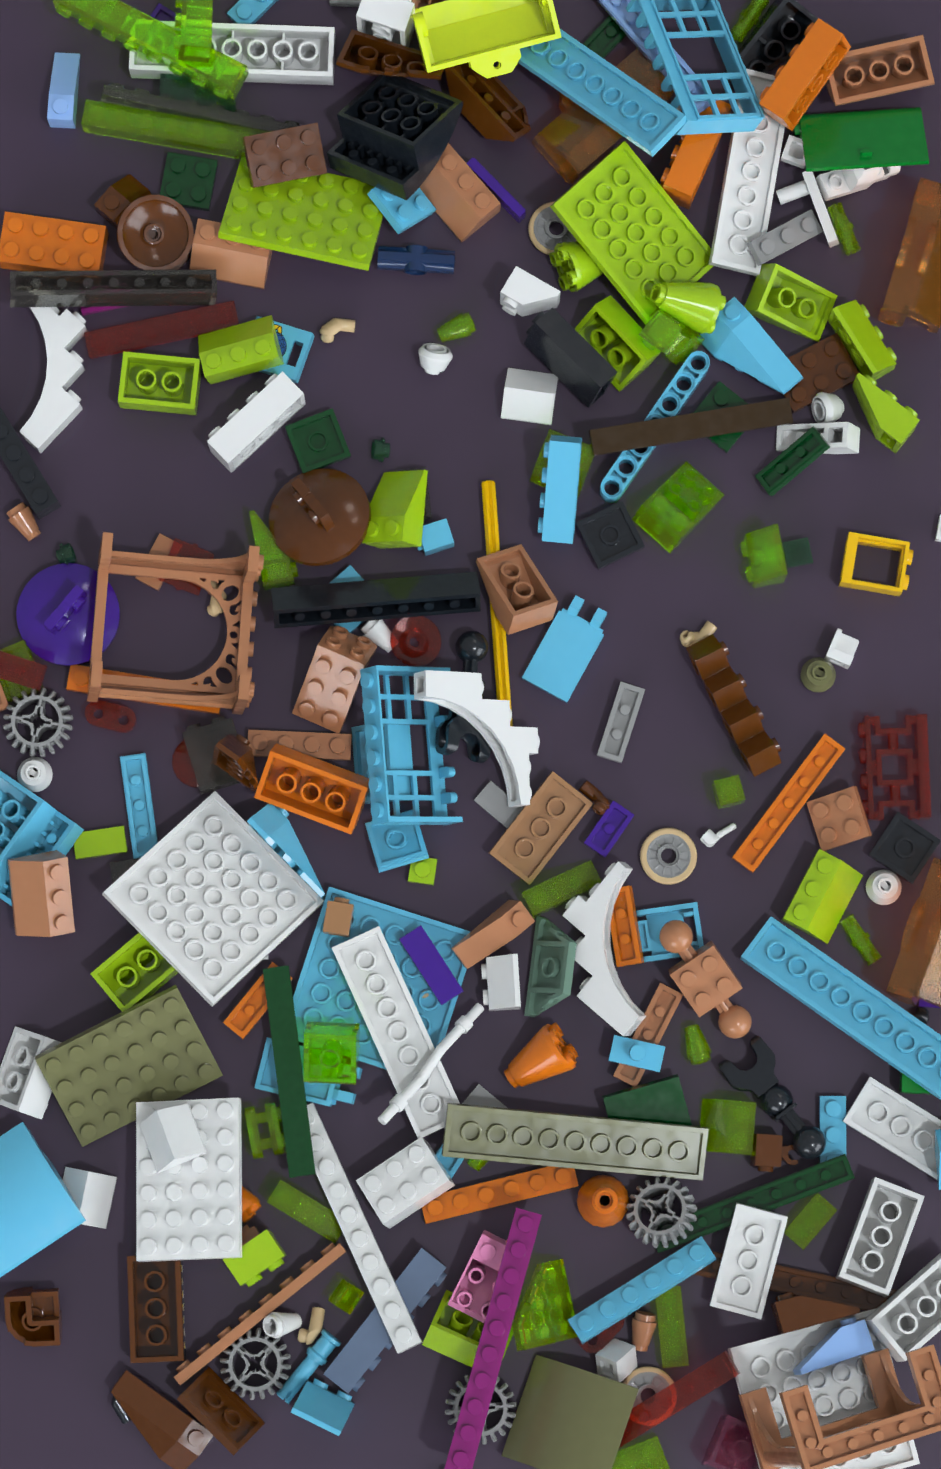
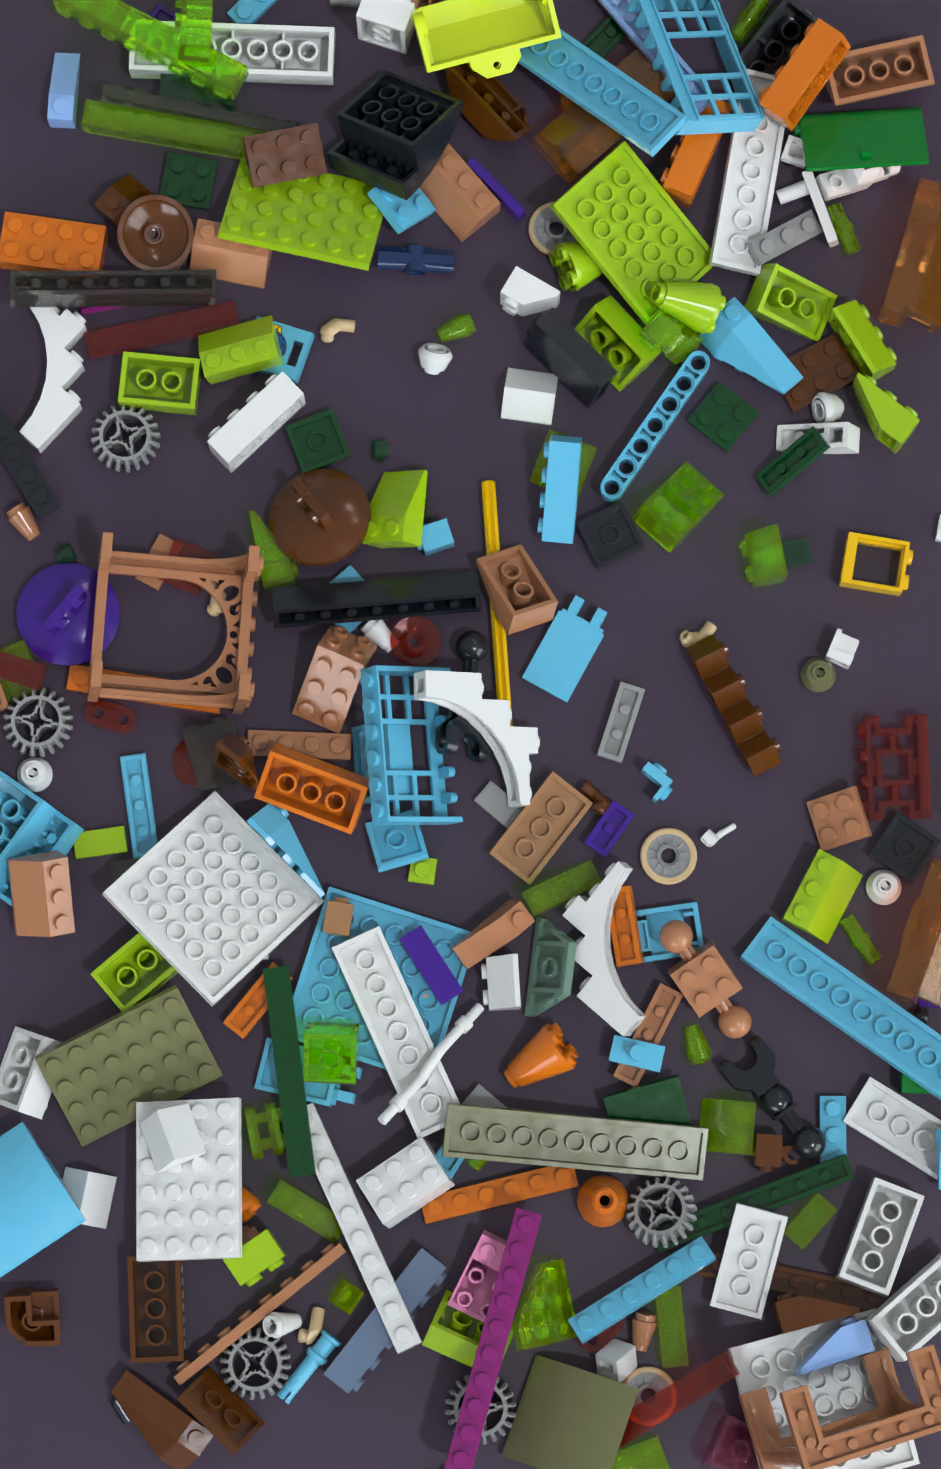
medium azure slope [291,1378,355,1436] -> none
reddish brown wedge [336,29,445,80] -> none
dark brown tile [588,398,794,456] -> none
clear neon green brick [712,775,746,809] -> none
orange plate [732,734,845,874] -> none
none -> light grey gear [91,405,161,473]
none -> medium azure bracket [641,761,673,803]

